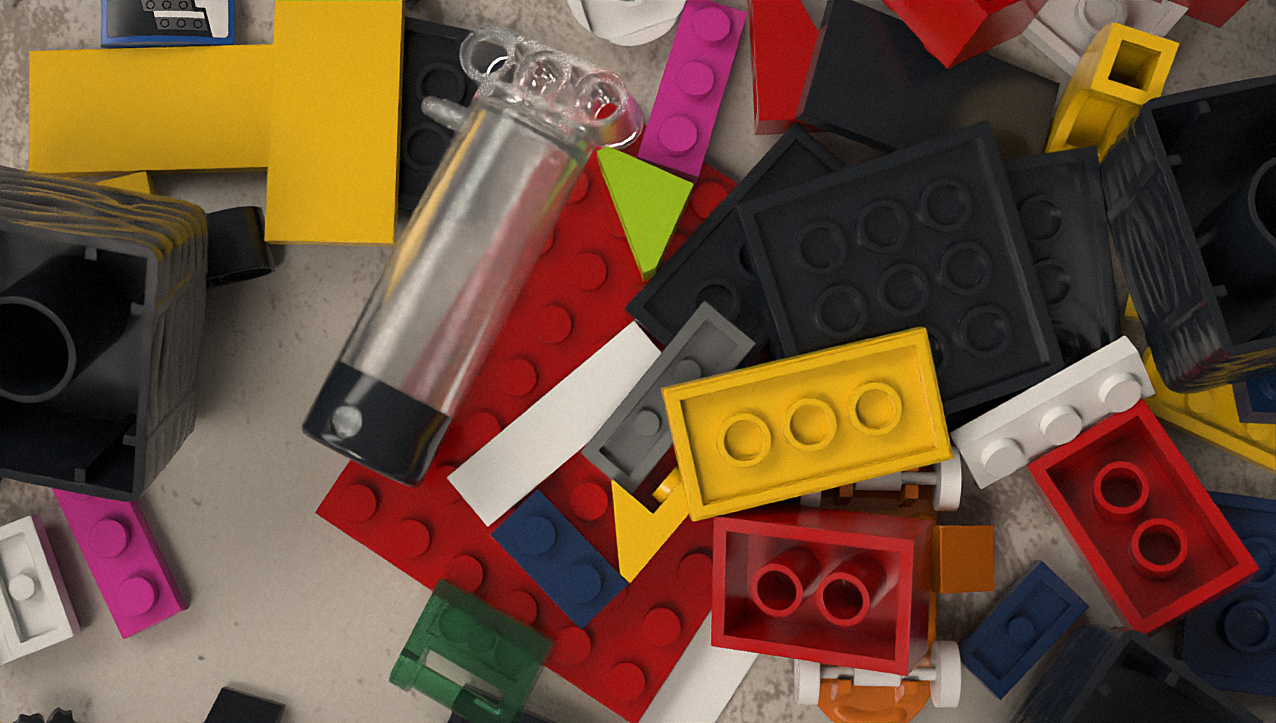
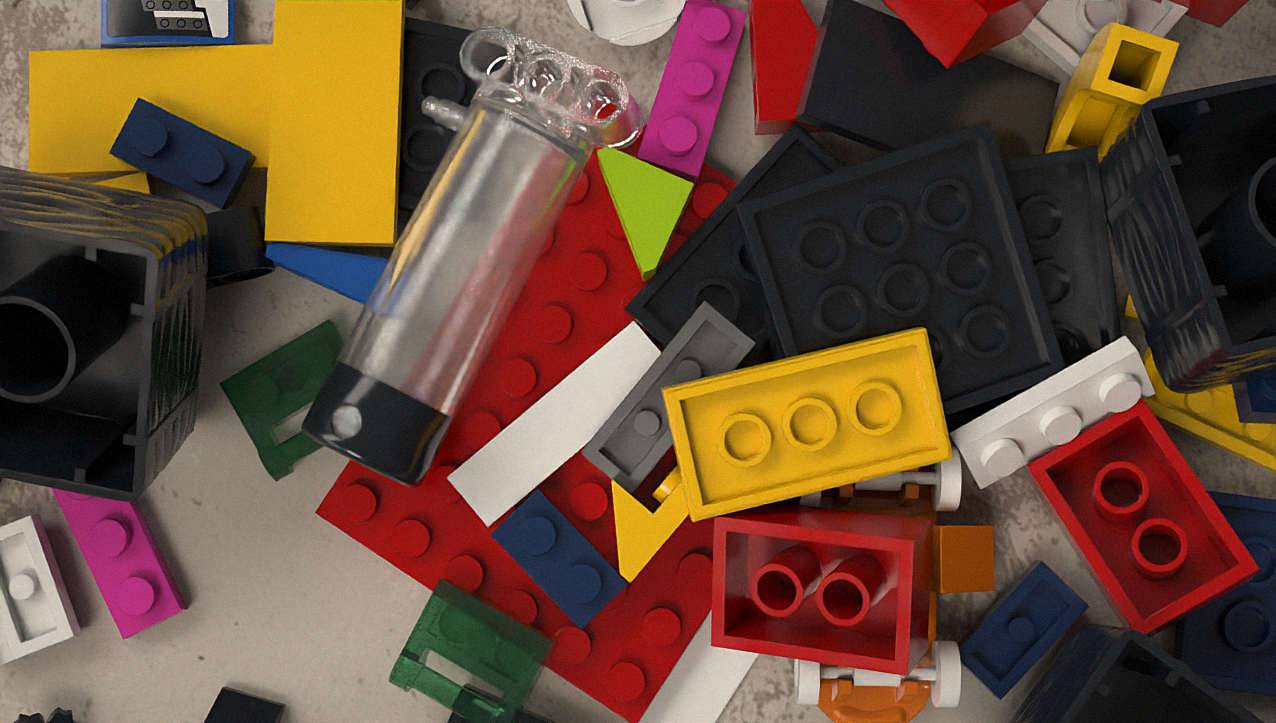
none -> dark blue plate [109,97,257,210]
none -> clear green plate [219,319,363,482]
none -> blue slope [265,242,404,317]

